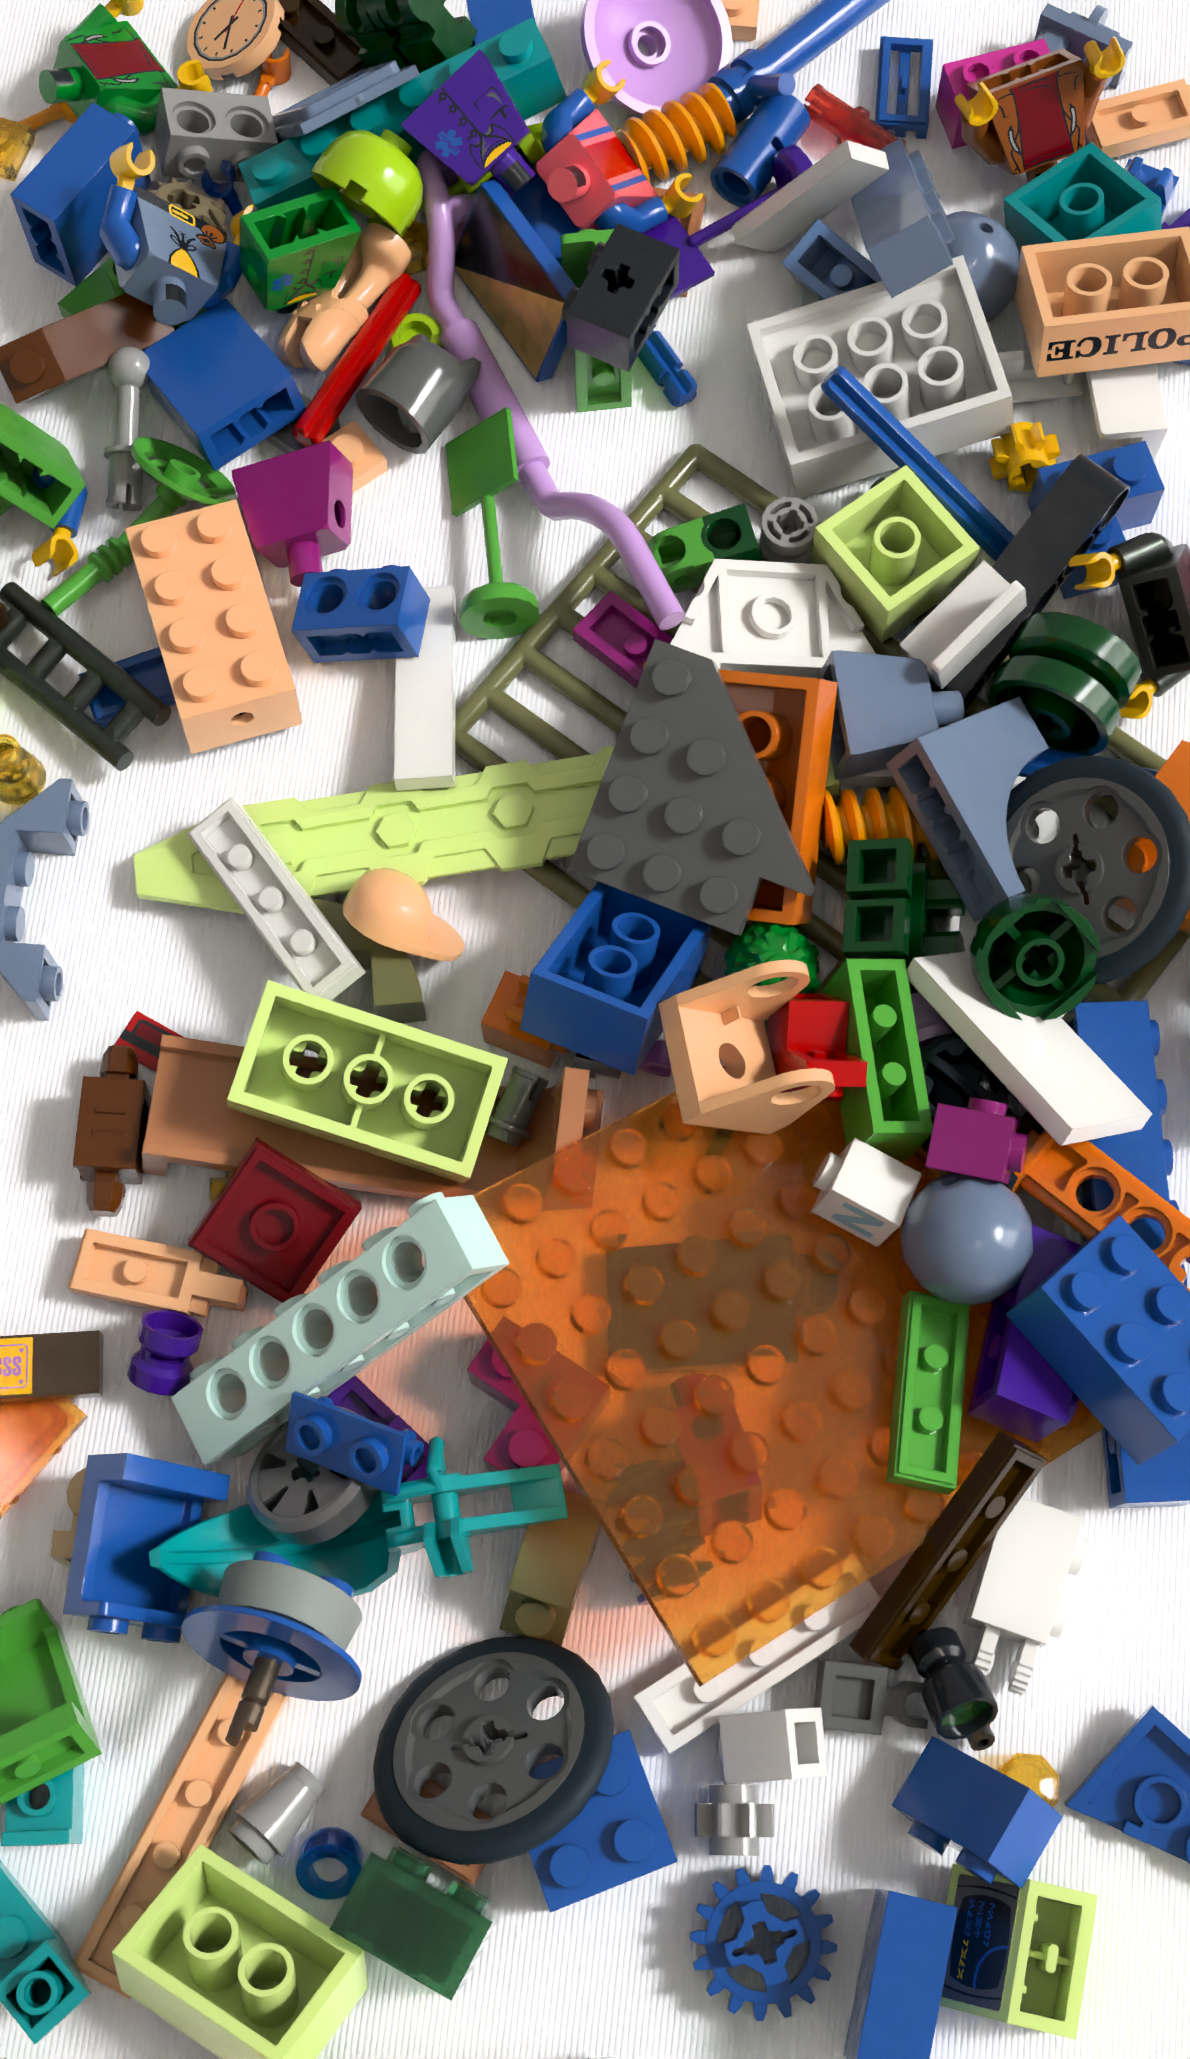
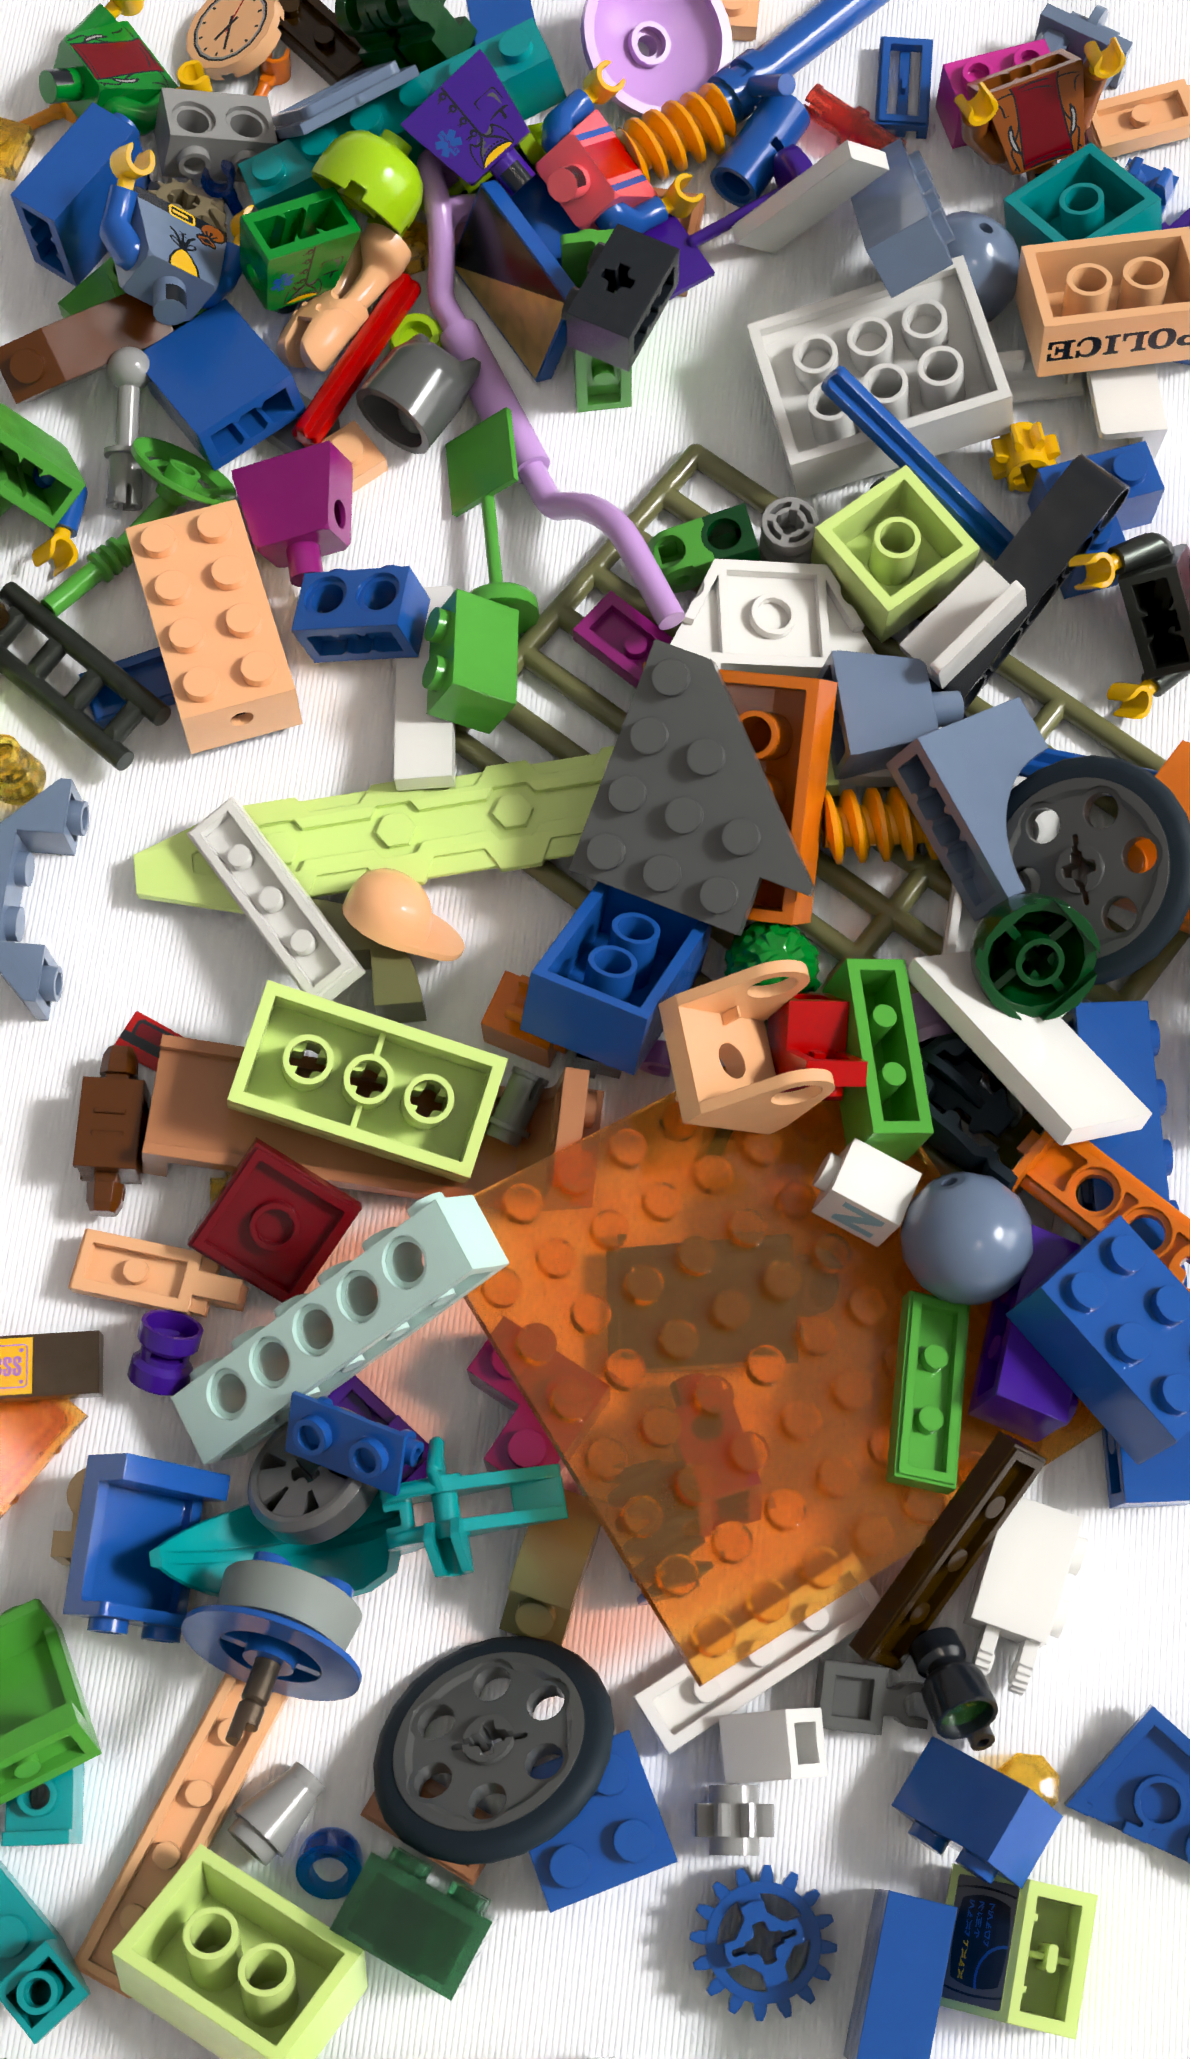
blue axle [638,325,697,408] -> none
medium blue brick [782,219,882,301] -> none
dark green hips [842,838,966,985] -> none
magenta brick [925,1097,1029,1184] -> none
dark green wheel [987,612,1142,756] -> none
none -> bright green brick [422,588,519,734]

